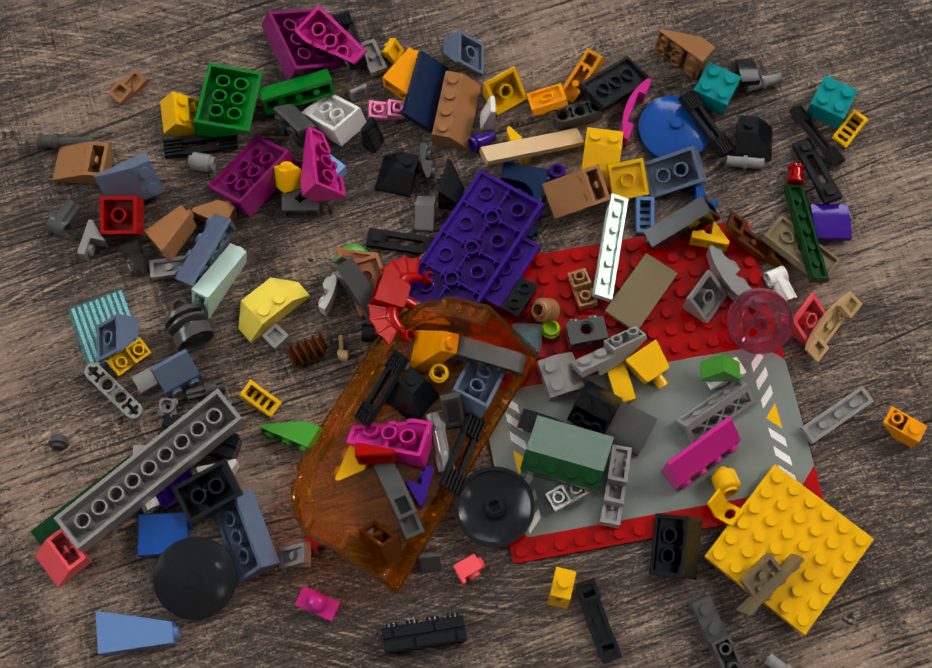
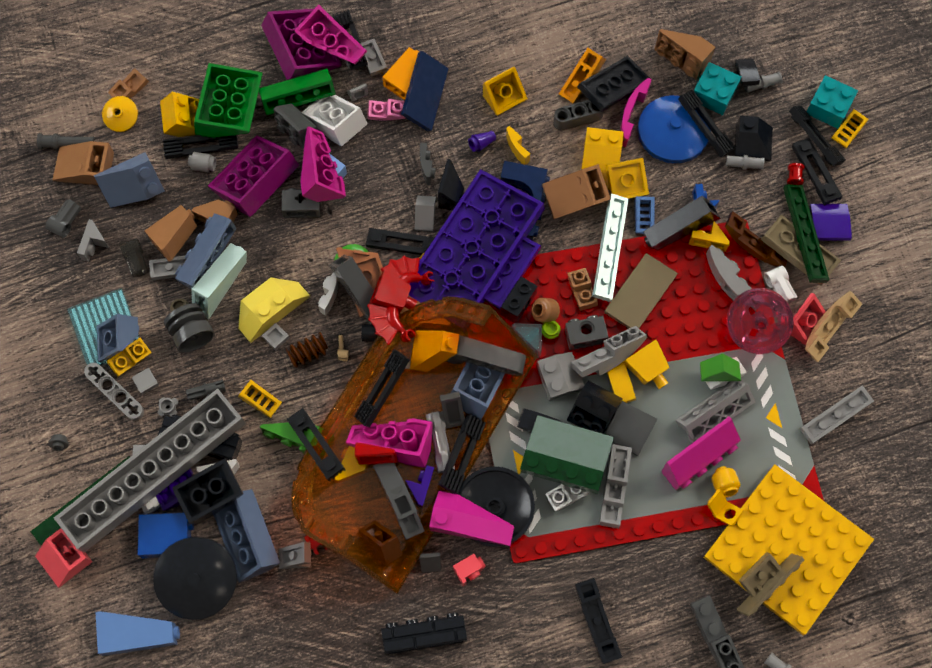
red brick [100,196,144,235] -> none
sand blue slope [150,349,203,398] -> none
yellow slope [274,161,302,193] -> none
dark pink tile [294,586,341,622] -> none
black slope [361,117,384,153] -> none
black slope [375,152,420,198] -> none
yellow tile [380,38,404,64] -> none
black slope [385,366,440,420] -> none
yellow cone [429,363,449,383] -> none
medium nougat slope [432,71,481,150] -> none
sand blue slope [444,30,484,76] -> none
tan tile [479,128,585,166] -> none
white slope [480,96,496,130] -> none
light orange plate [527,83,568,116] -> none
dark purple plate [547,164,566,180] -> none
yellow torso [547,567,576,609] -> none
sand blue slope [644,146,708,198] -> none
black slope [649,513,703,580] -> none
light grey slope [682,270,728,324] -> none
light orange slope [882,406,927,448] -> none
none -> yellow dish [102,96,138,132]
none -> black container [287,408,345,481]
none -> dark pink wedge [429,491,514,546]

